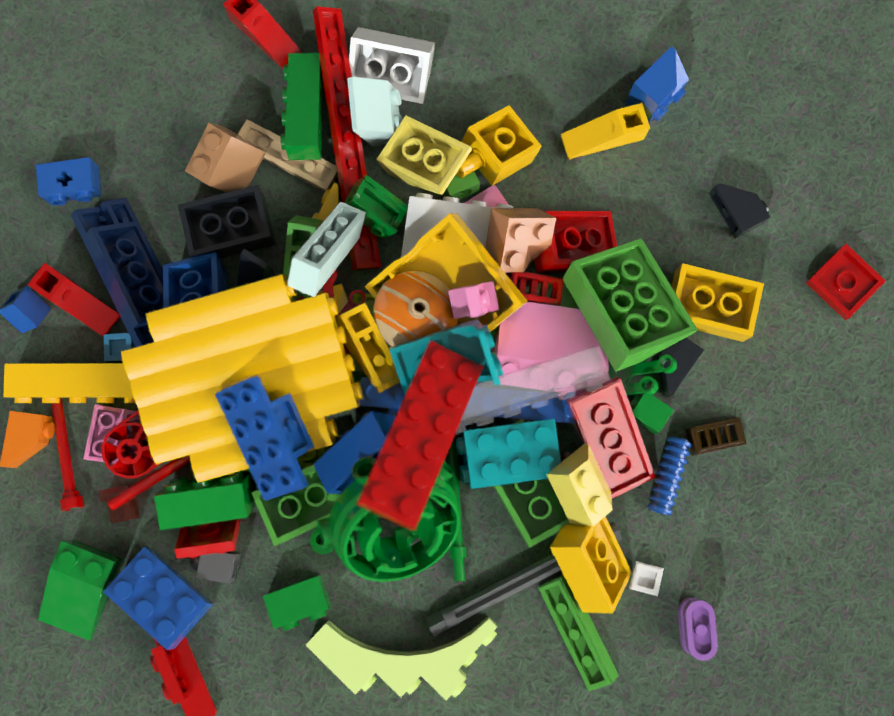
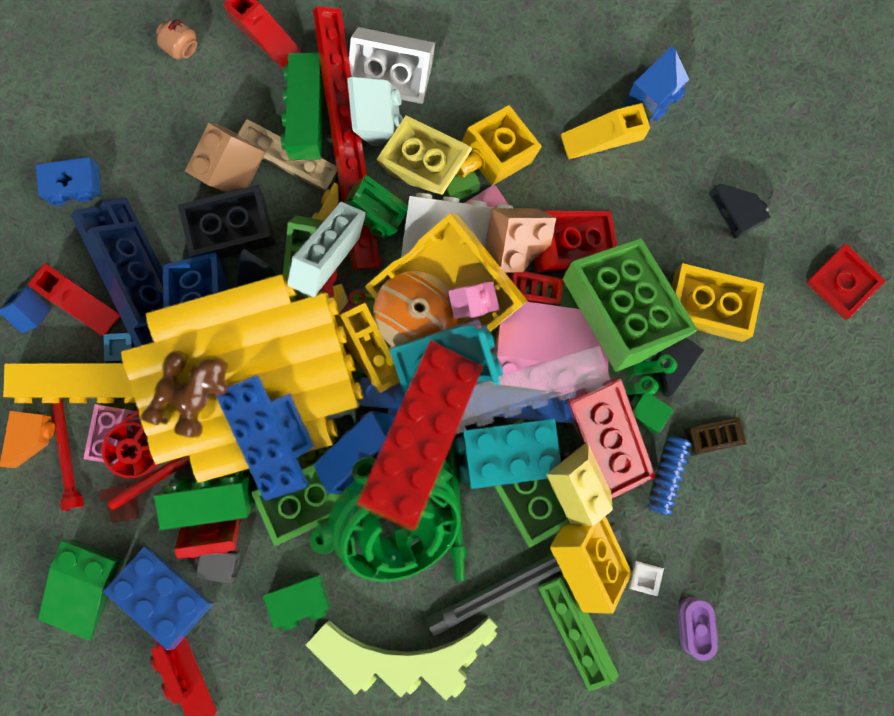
none -> reddish brown animal [141,351,228,438]
none -> nougat head [156,19,197,60]

